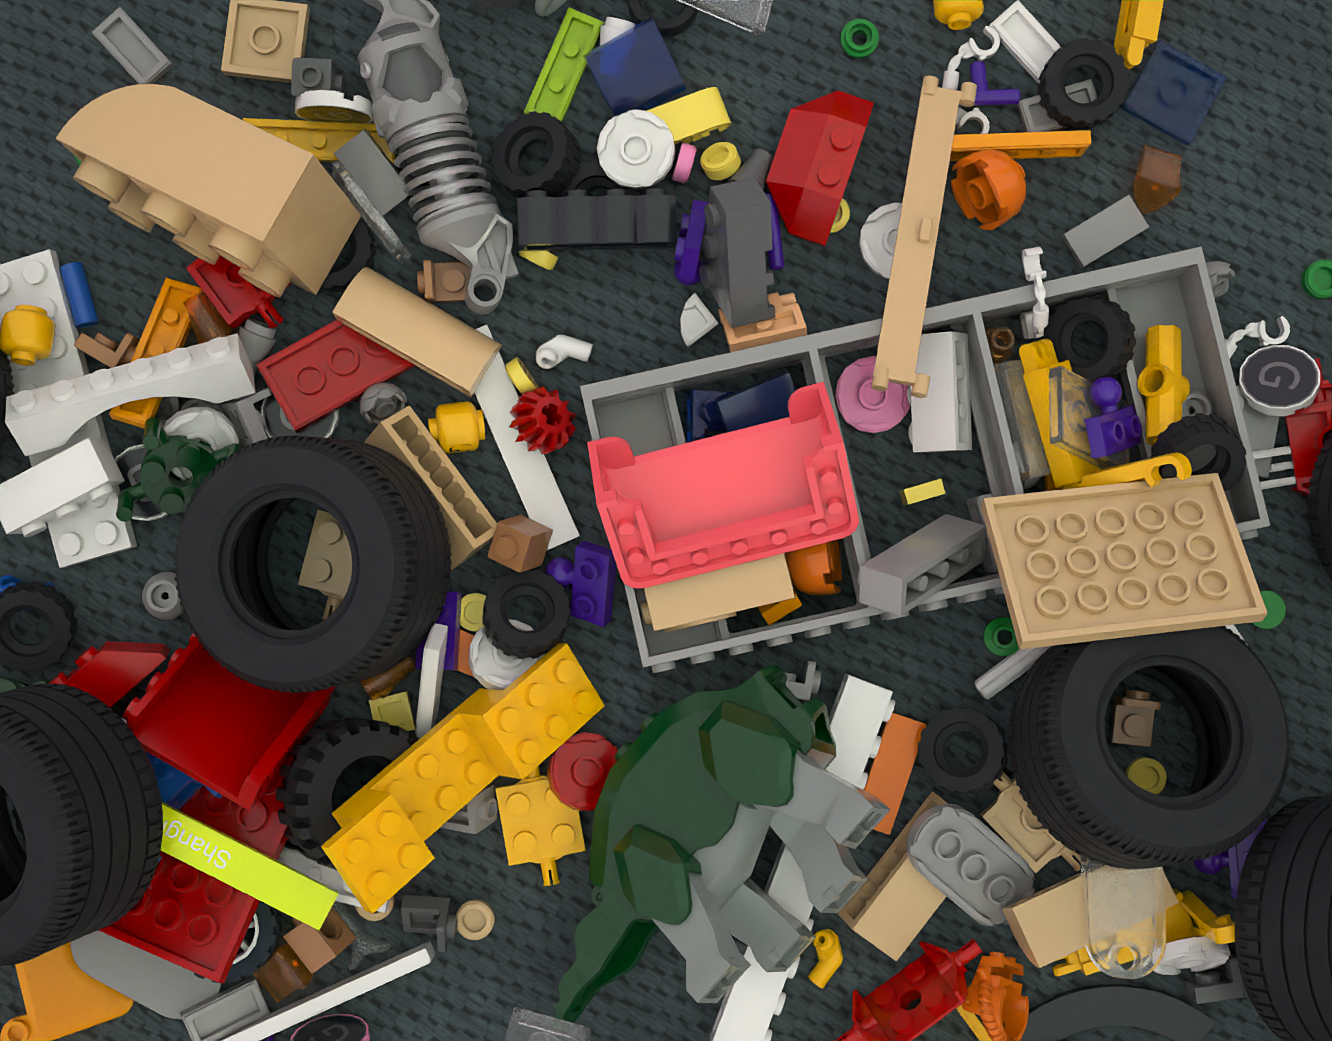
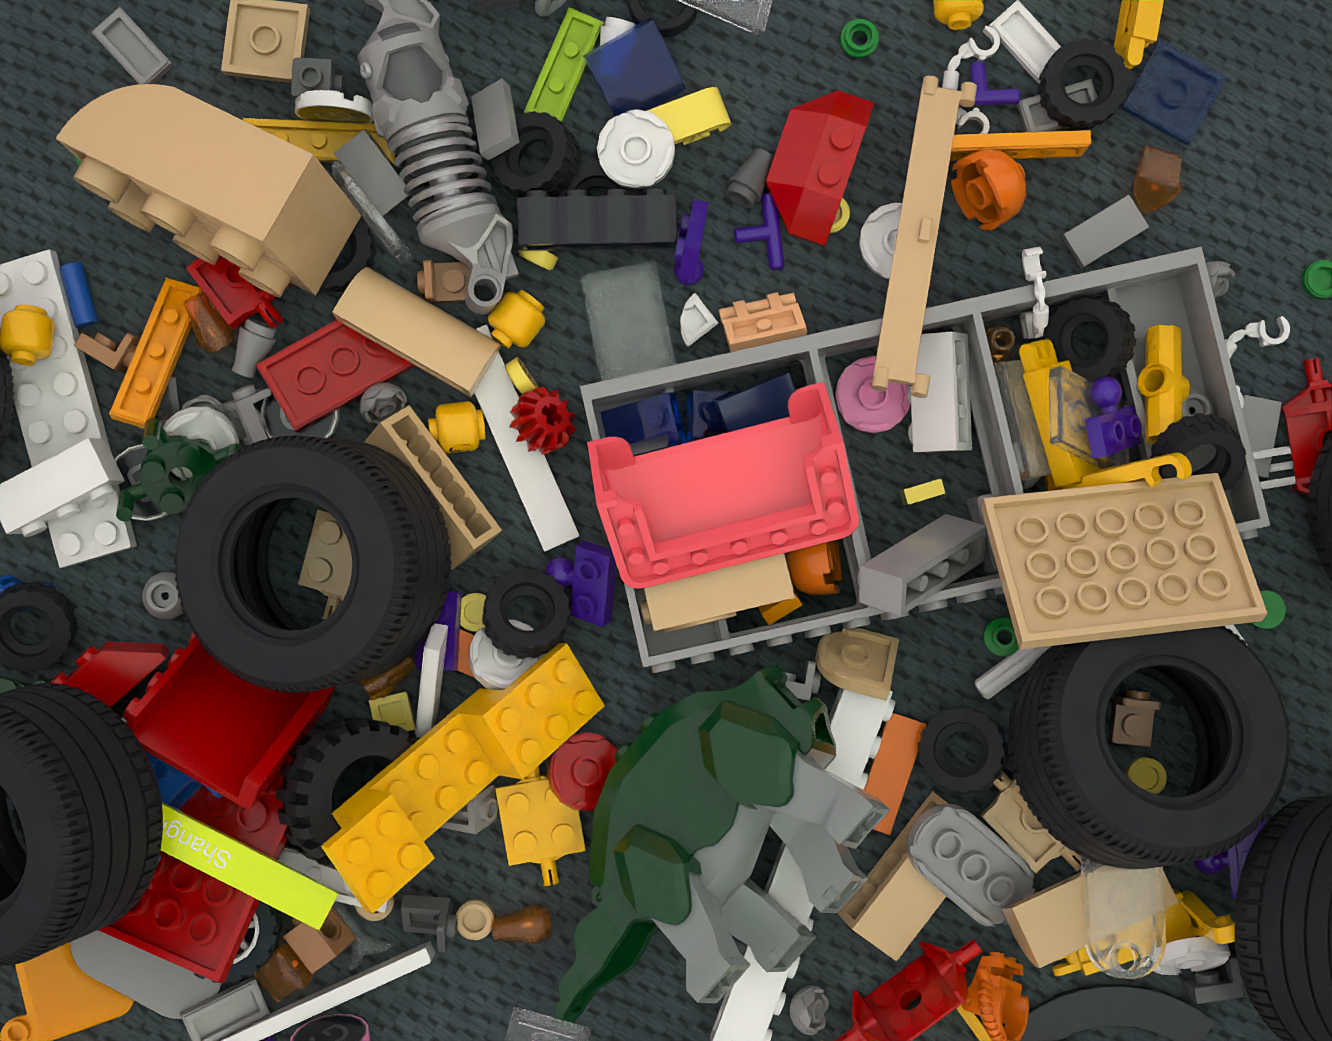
white arch [5,333,255,456] -> none
medium nougat brick [487,515,553,573] -> none
white arm [536,334,593,369] -> none
bright pink tile [672,142,696,184] -> none
dark grey wedge [699,177,775,328] -> none
light yellow tile [700,142,741,180] -> none
yellow arm [807,929,843,989] -> none
black tile [1239,345,1320,416] -> none
none -> light grey tile [471,78,519,161]
none -> yellow head [488,290,545,349]
none -> clear orange cone [491,904,552,944]
none -> clear tile [580,260,676,381]
none -> clear blue plate [600,392,687,456]
none -> light grey plate [790,985,829,1035]
none -> tan tile [815,628,899,701]

